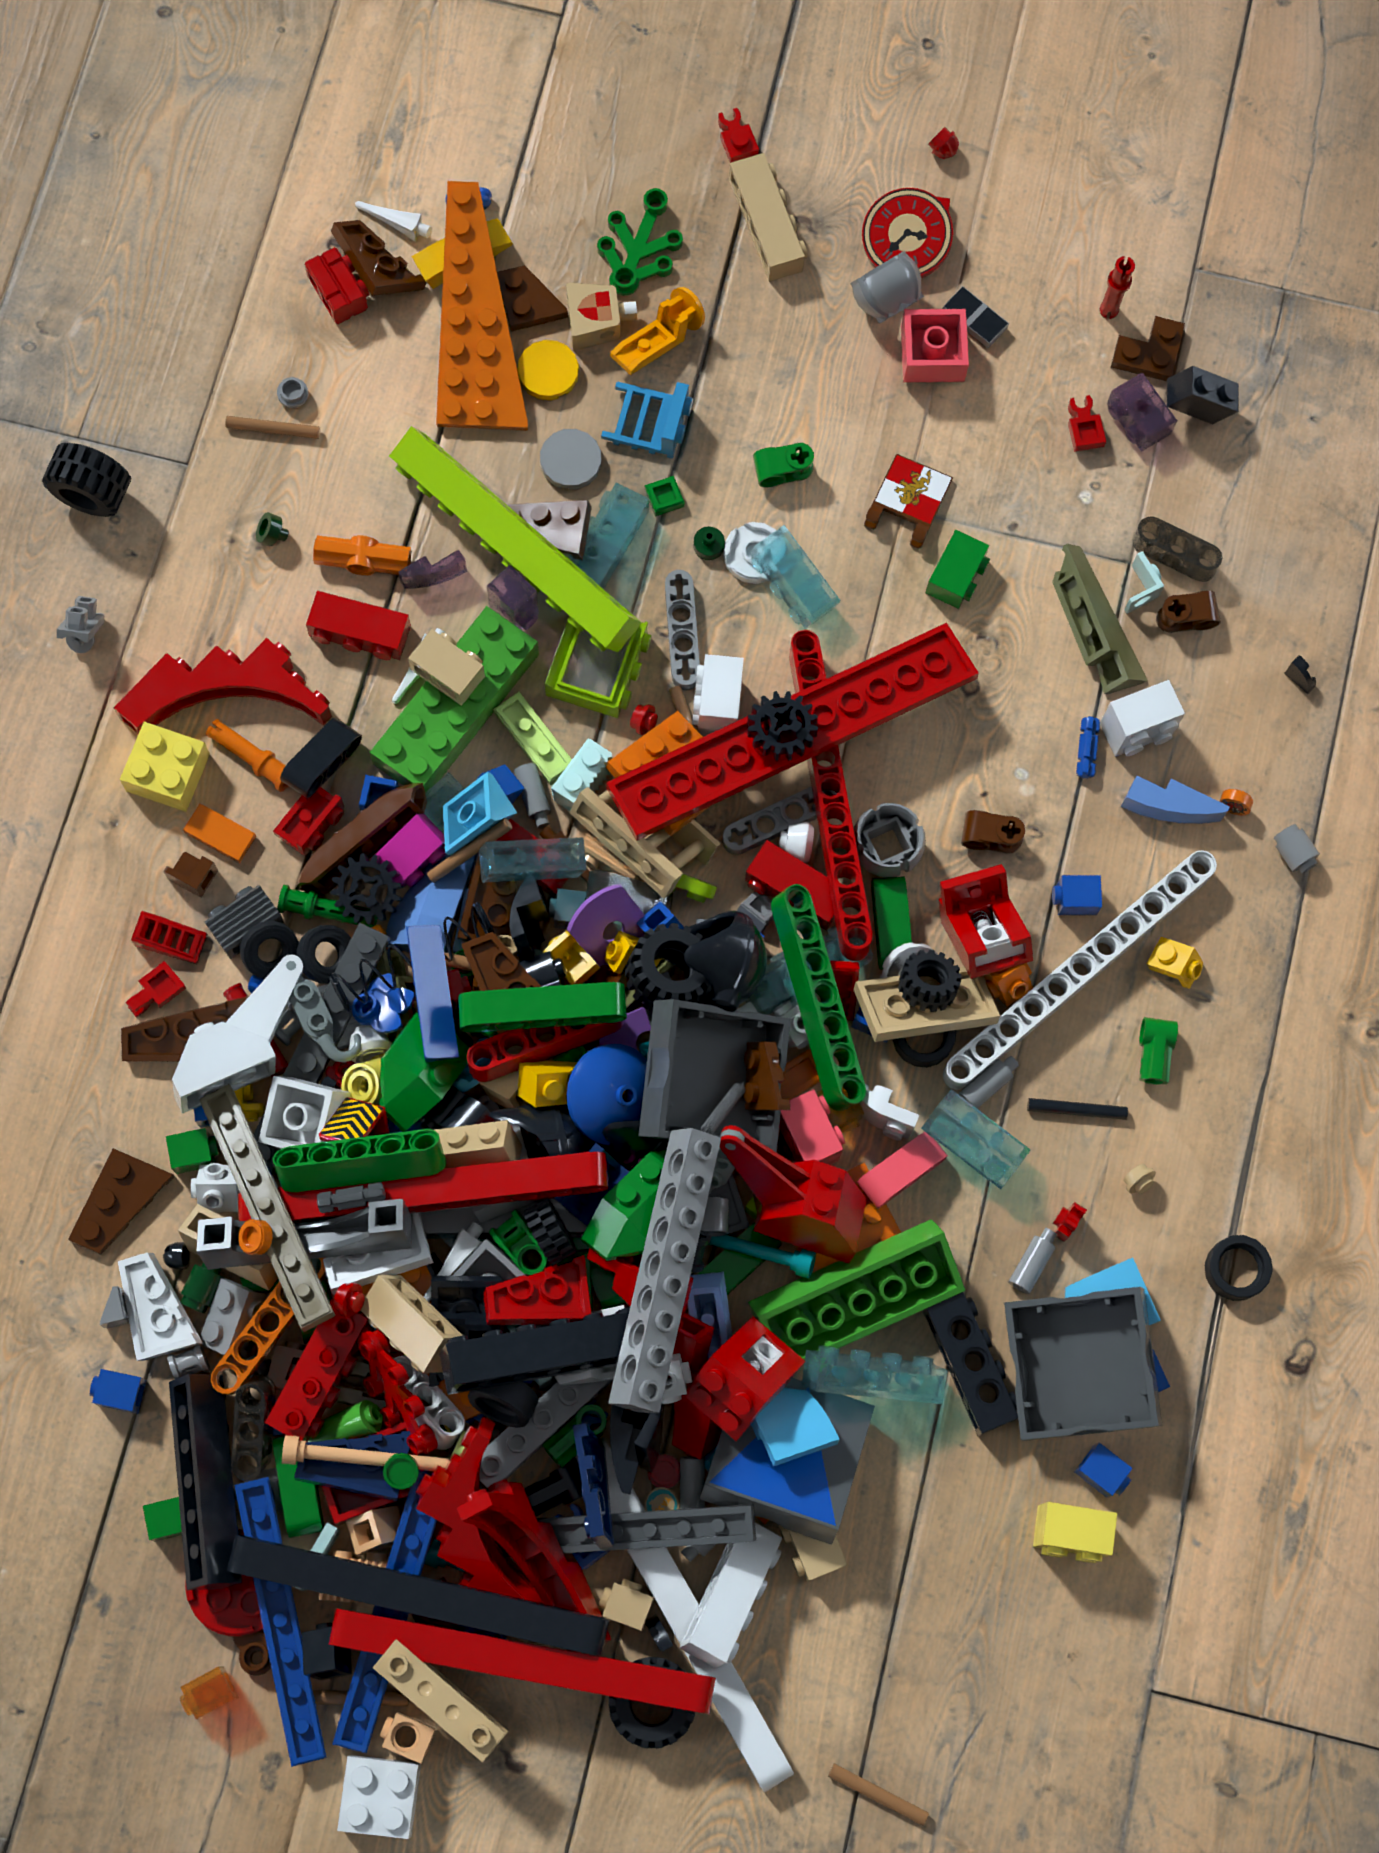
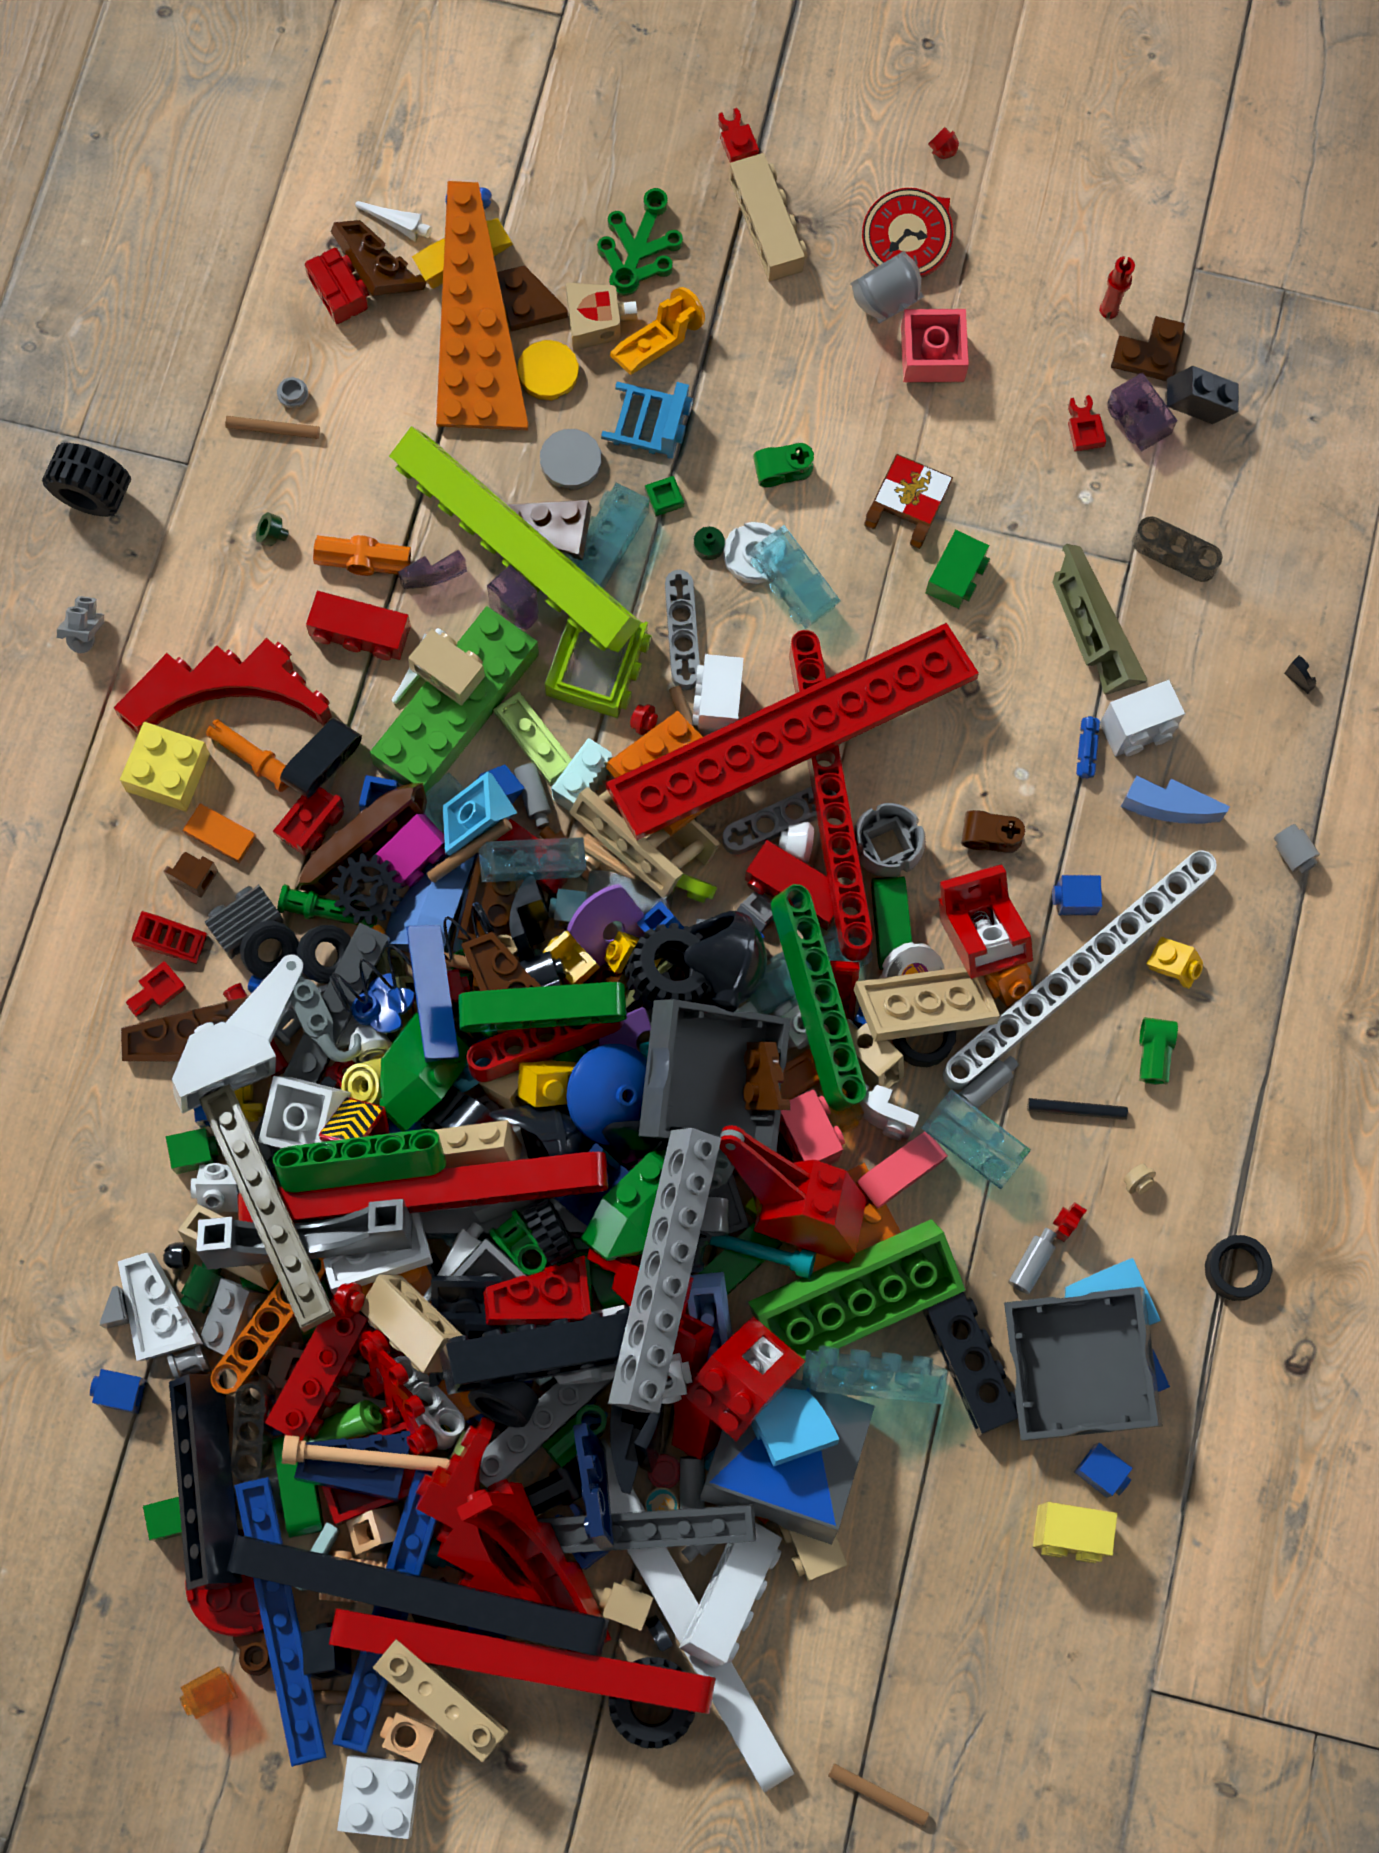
reddish brown wing [68,1148,175,1255] -> none
orange tile [238,1219,273,1255] -> none
dark grey axle [317,1182,386,1213] -> none
green piece [383,1453,419,1489] -> none
light grey piece [701,1080,745,1135] -> none
black gear [747,691,818,761] -> none
black tyre [898,950,962,1012] -> none
black tile [942,286,1009,348] -> none
light aqua bracket [1124,551,1164,613] -> none
reddish brown piece [1156,591,1221,633] -> none
orange tile [1219,789,1253,816] -> none
none -> tan torso [847,1019,904,1090]

